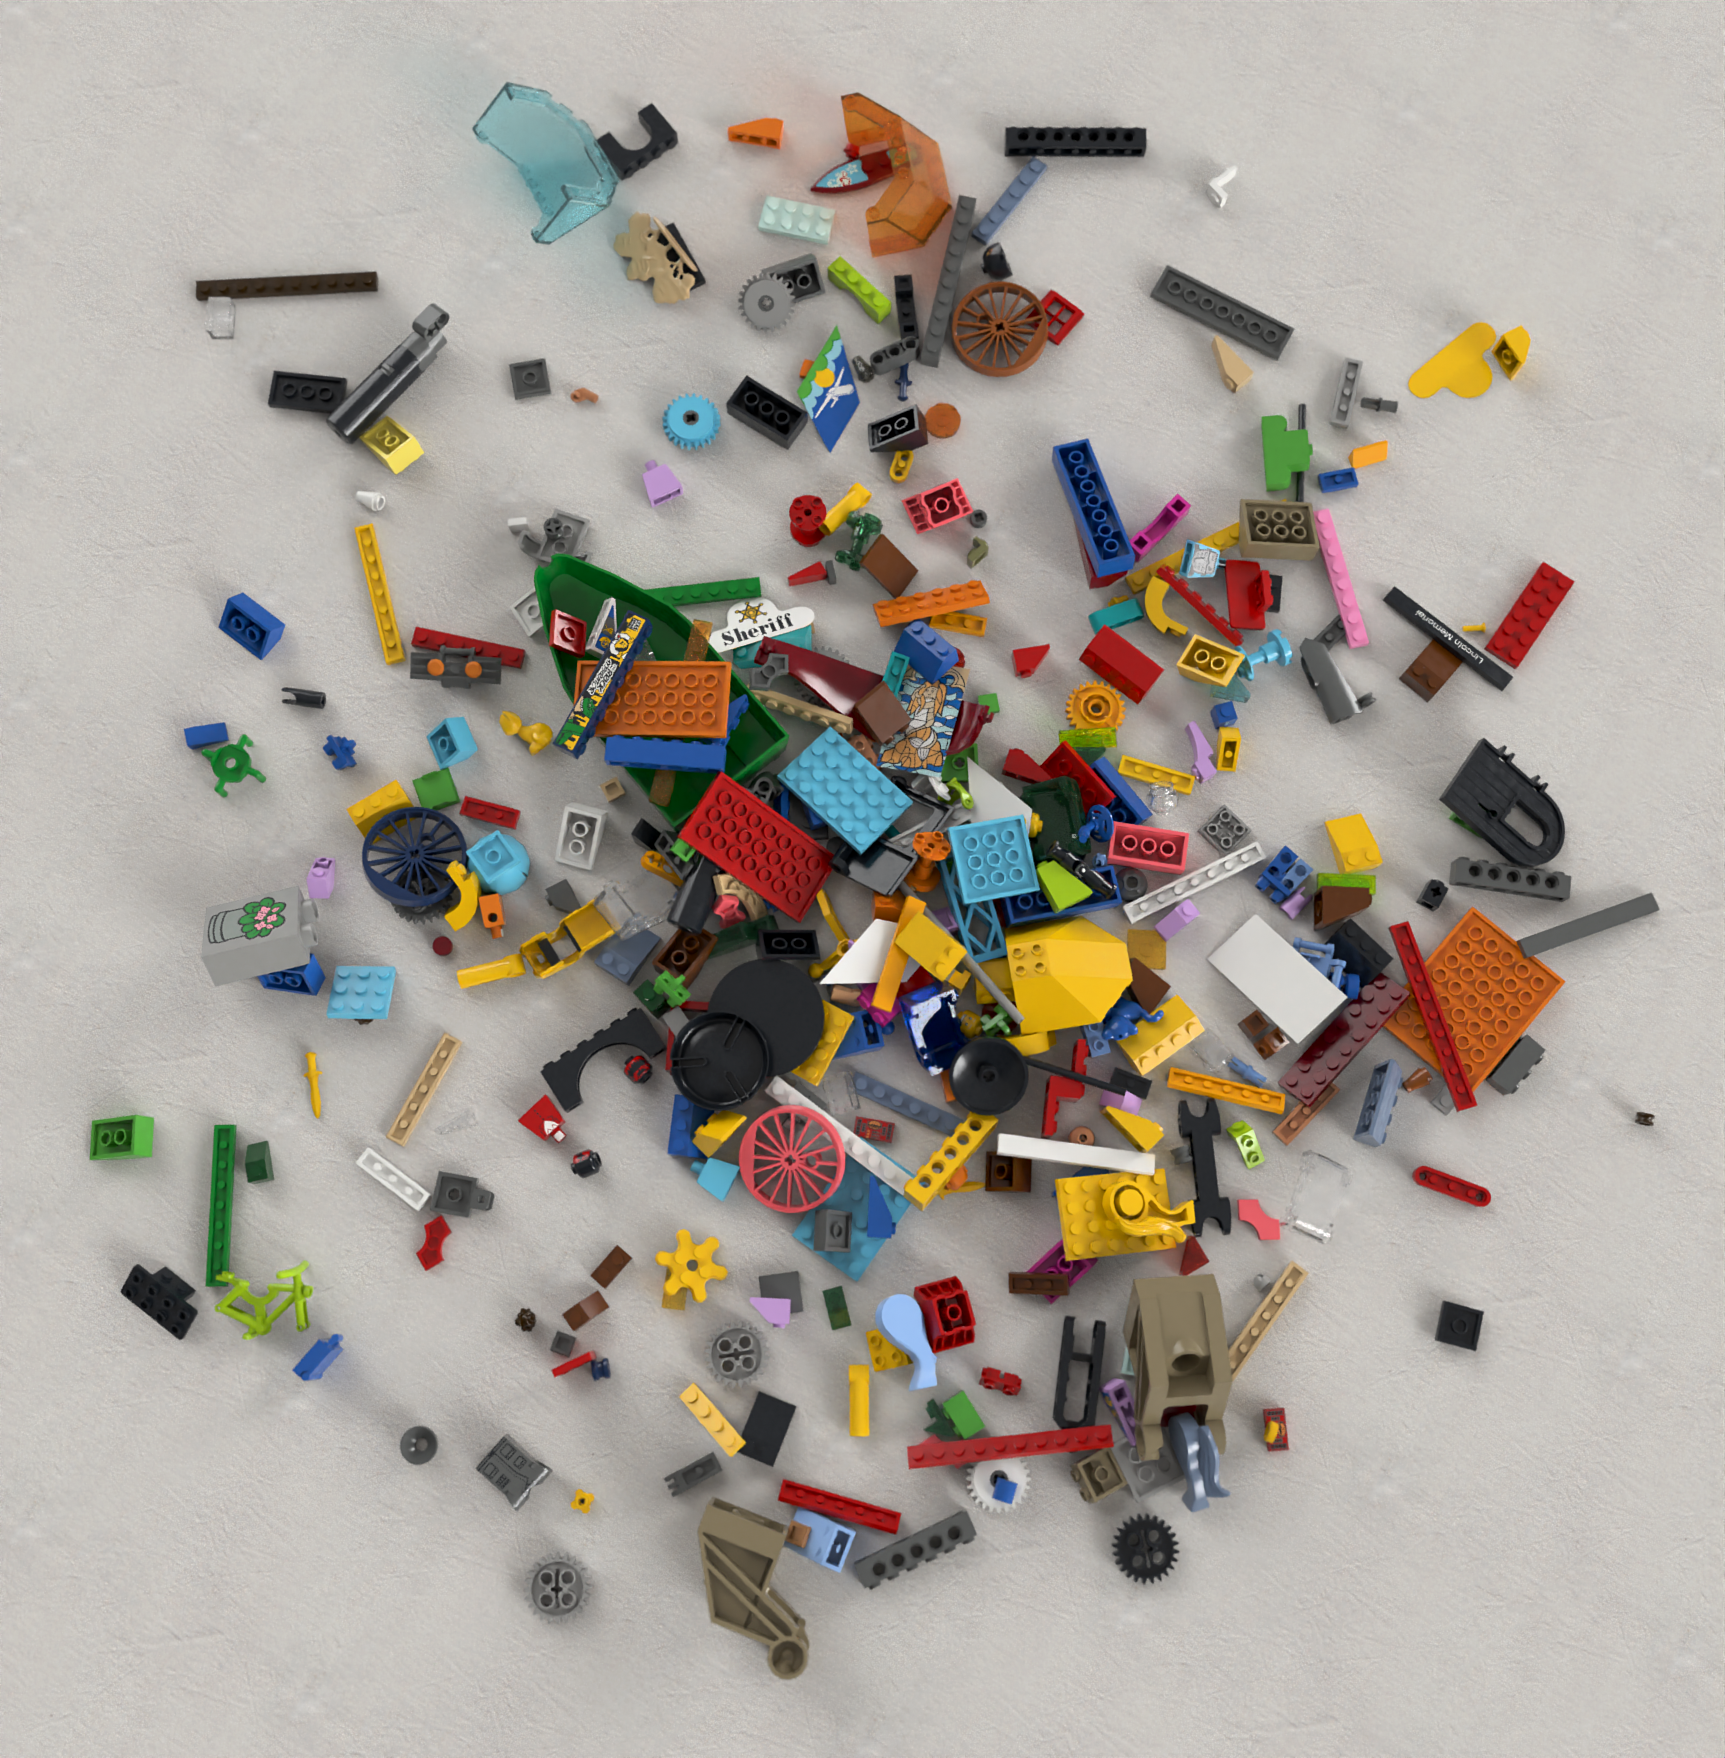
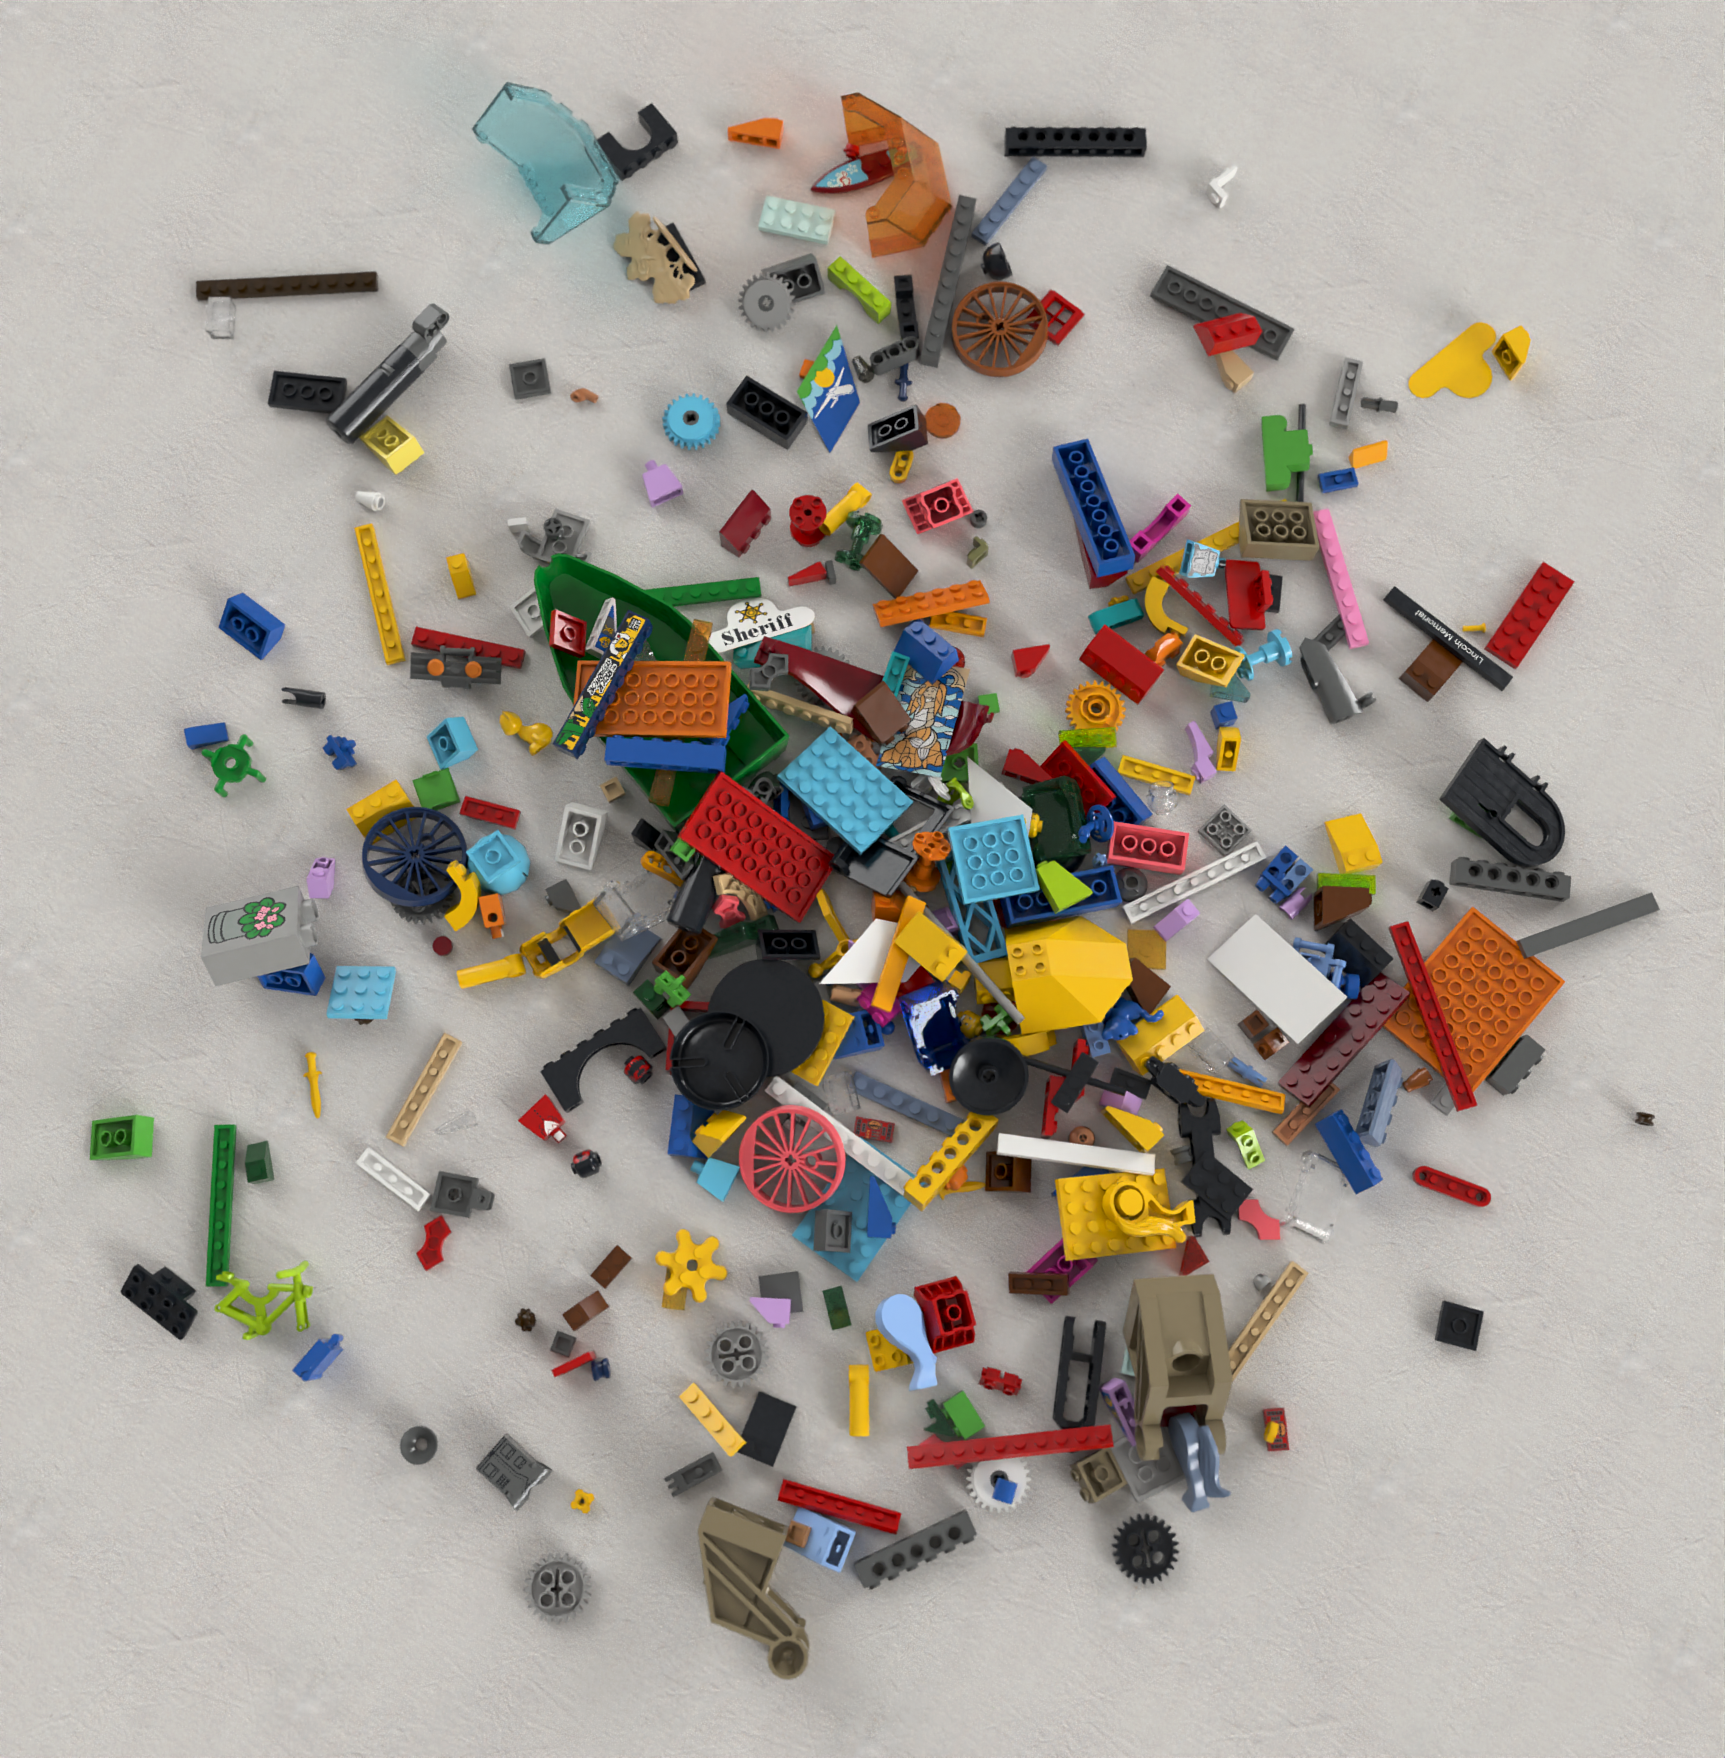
black piece [1045,840,1117,900] -> none
none -> yellow slope [446,553,477,599]
none -> dark red slope [719,489,772,558]
none -> black plate [1050,1052,1100,1113]
none -> black hinge [1144,1056,1206,1108]
none -> orange slope [1145,631,1183,667]
none -> black plate [1181,1151,1253,1221]
none -> red slope [1193,313,1262,356]
none -> blue slope [1315,1109,1383,1194]

